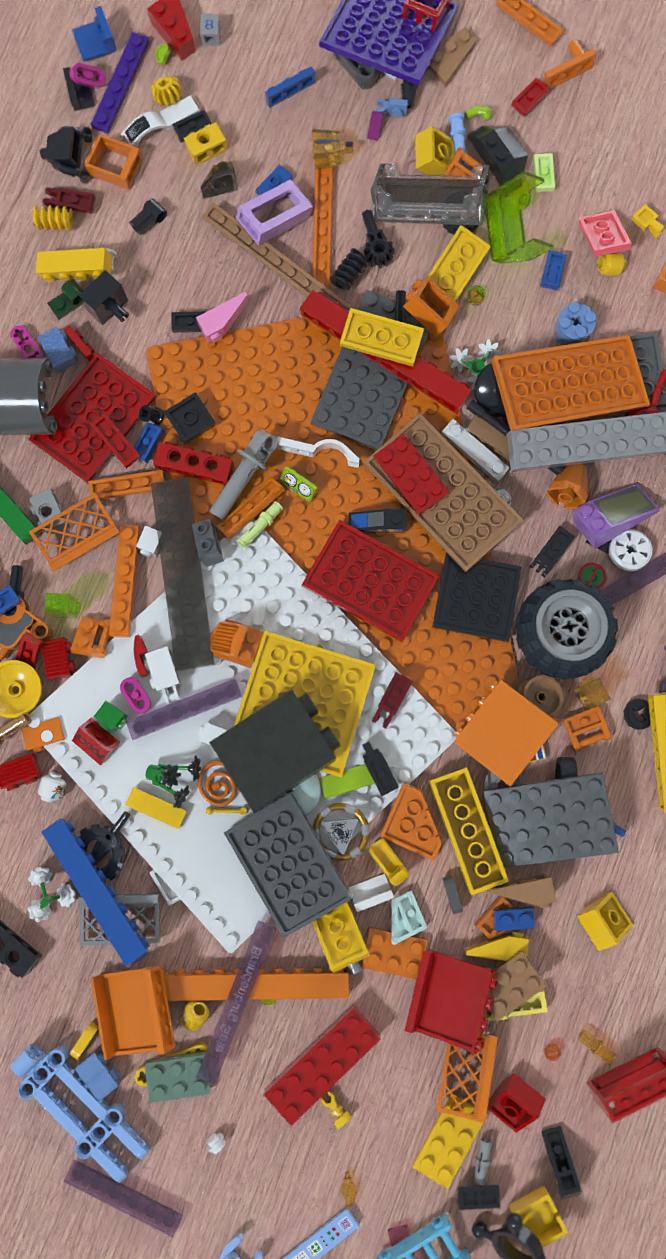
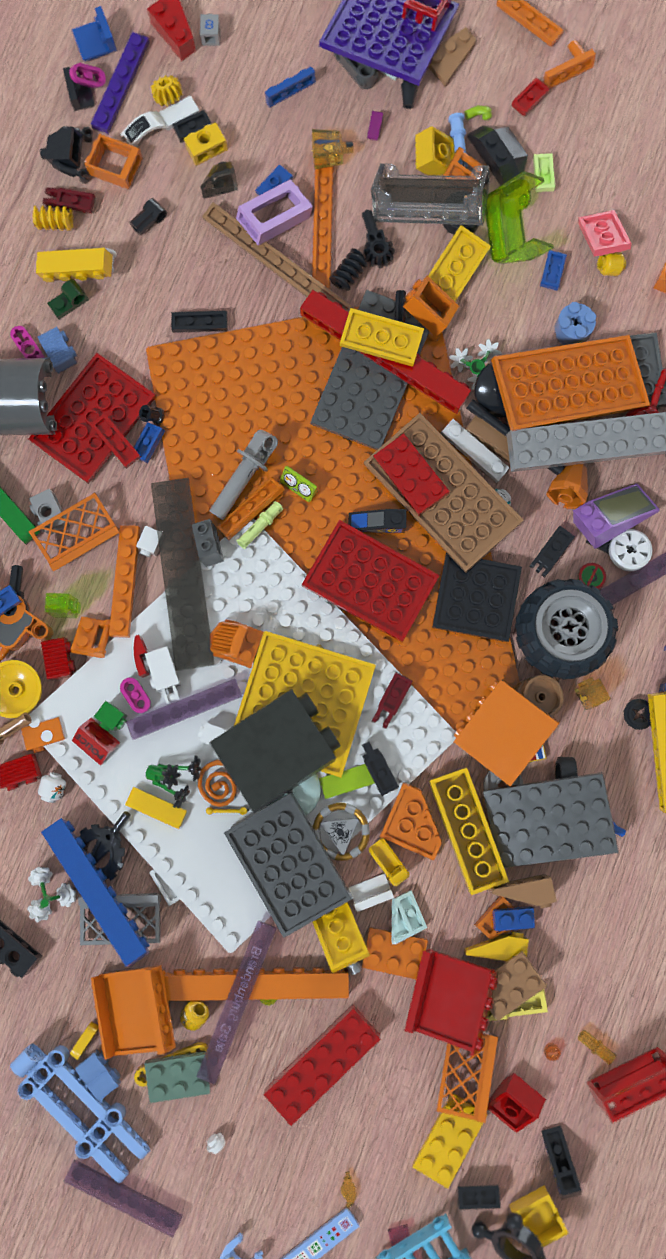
red plate [16,633,43,669] -> none
red plate [64,325,95,362] -> none
black brick [79,270,129,325] -> none
orange plate [88,470,166,501] -> none
red brick [153,441,234,485] -> none
lime piece [155,44,171,65] -> none
black plate [164,392,216,444] -> none
bright pink slope [196,291,249,343] -> none
white piece [276,436,359,468] -> none
yellow piece [321,1090,352,1129] -> none
medium blue plate [376,98,408,117] -> none
dark grey beam [442,875,463,915] -> none
clear neon green tile [466,286,485,306] -> none
light grey pin [473,1138,493,1185] -> none
orange plate [562,706,611,753] -> none
yellow slope [577,891,634,951] -> none
yellow plate [631,204,664,238] -> none

